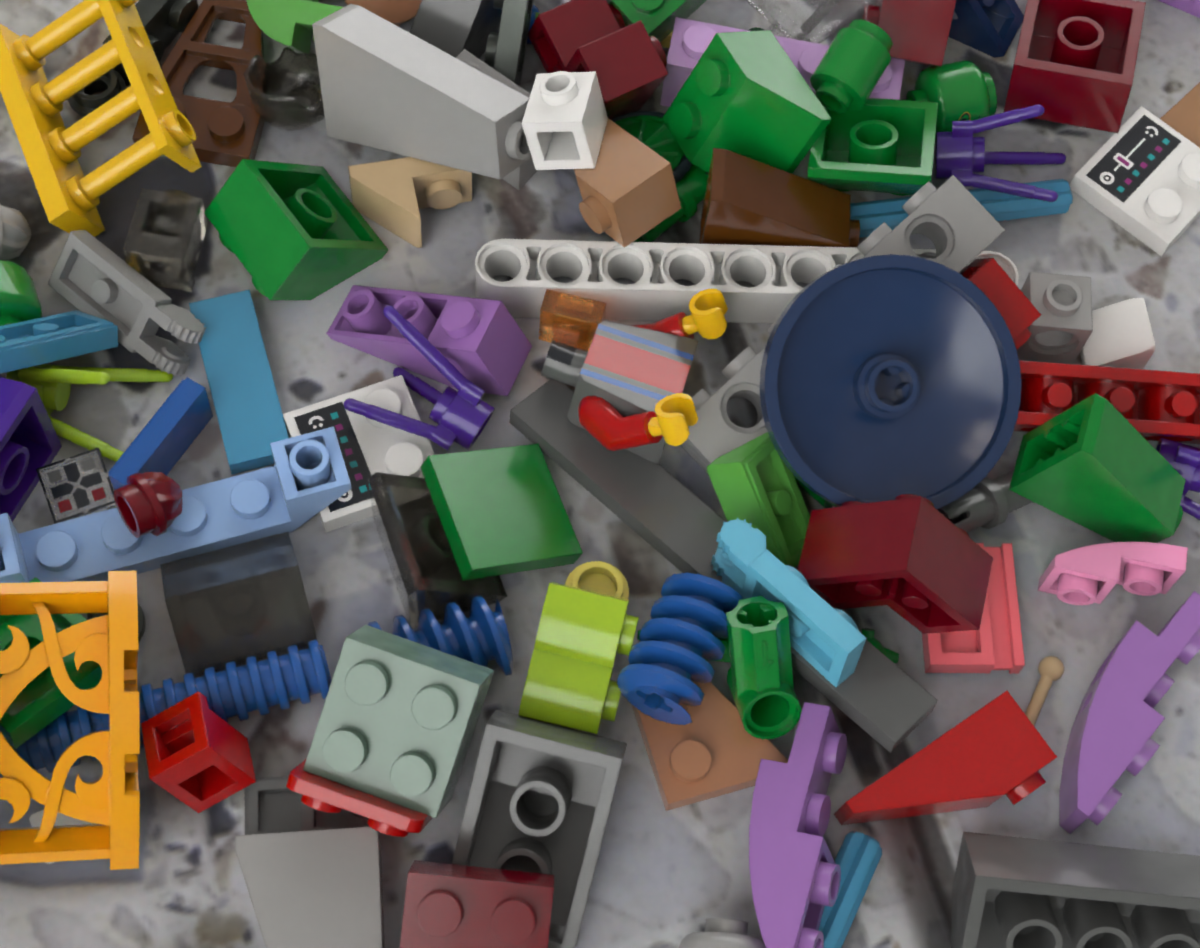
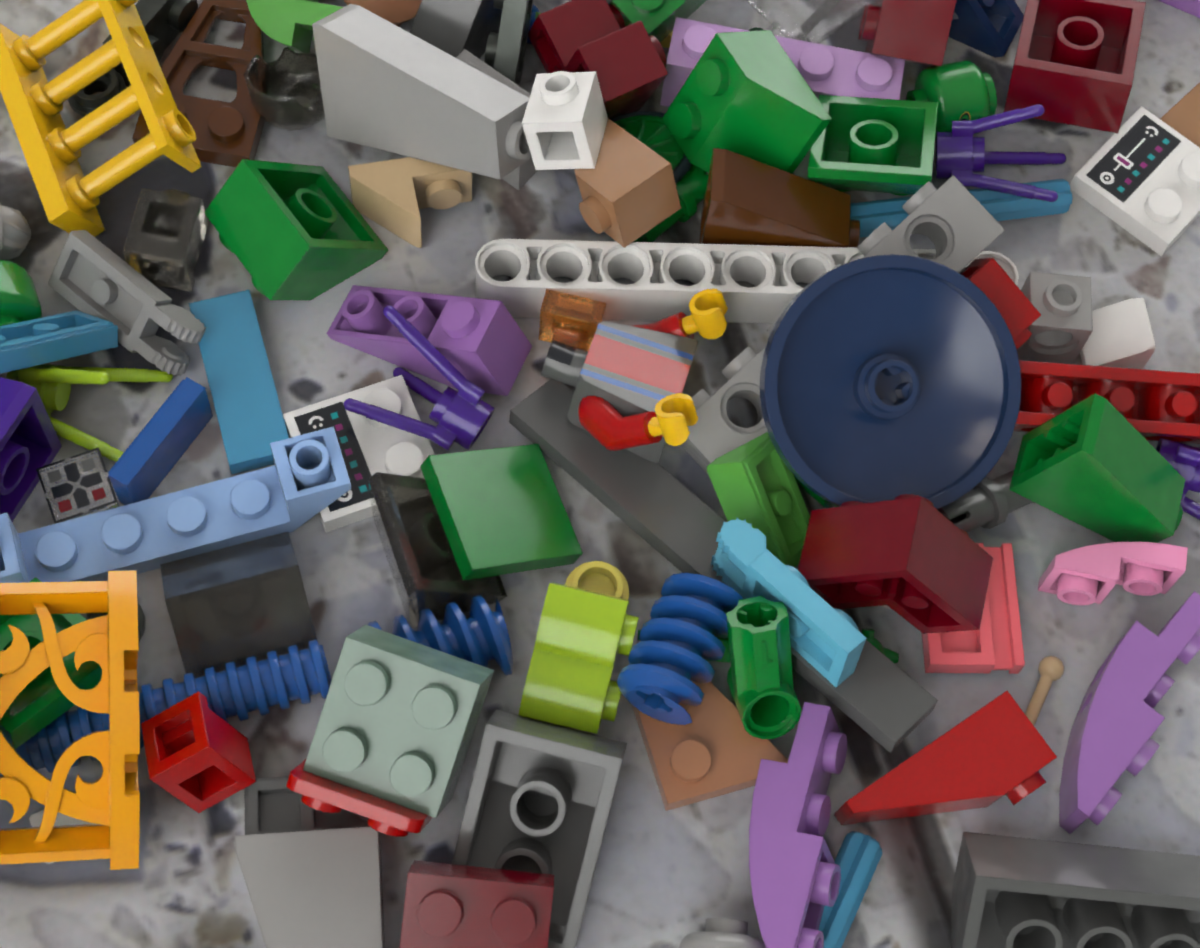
dark red plate [114,472,183,538] -> none
green brick [810,19,893,113] -> none

